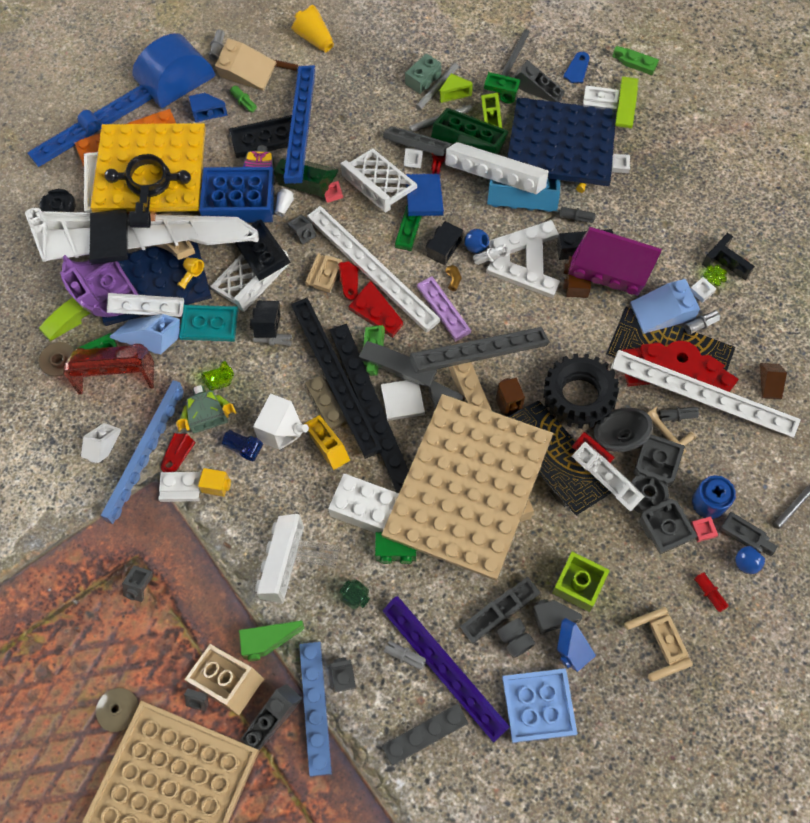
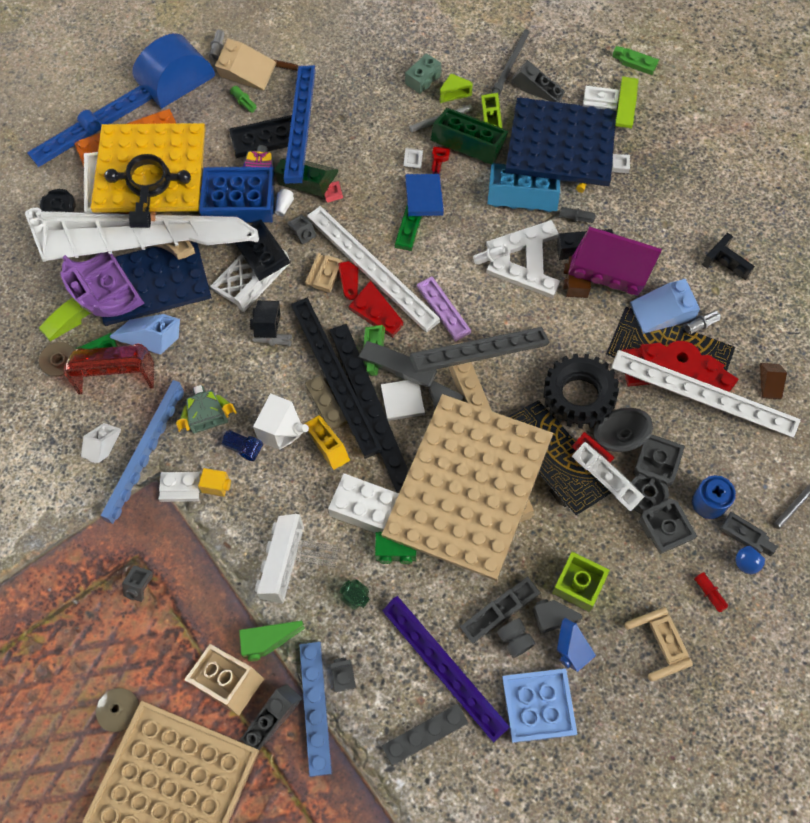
black tile [89,209,129,265] -> none
white tile [106,293,184,317] -> none
red piece [161,433,196,472] -> none
yellow bar [177,258,204,290] -> none
teal tile [179,305,239,342] -> none
dark grey tile [184,688,209,711] -> none
blue slope [189,93,228,122] -> none
clear neon green bracket [201,361,234,391] -> none
yellow cone [291,5,334,53] -> none
white fence [340,148,417,213] -> none
dark grey plate [383,126,451,156] -> none
light grey axle [384,640,426,670] -> none
light grey bar [416,63,459,110] -> none
black brick [425,221,463,266] -> none
white brick [445,142,549,194] -> none
pearl gold arm [445,265,462,291] -> none
blue piece [464,229,489,254] -> none
green plate [484,72,521,104] -> none
reddish brown brick [496,377,525,417] -> none
blue piece [563,52,590,84] -> none
tan piece [647,406,696,455] -> none
dark grey axle [659,407,699,422] -> none
white plate [690,277,716,303] -> none
coral plate [690,517,718,542] -> none
clear neon green plant [703,265,727,287] -> none

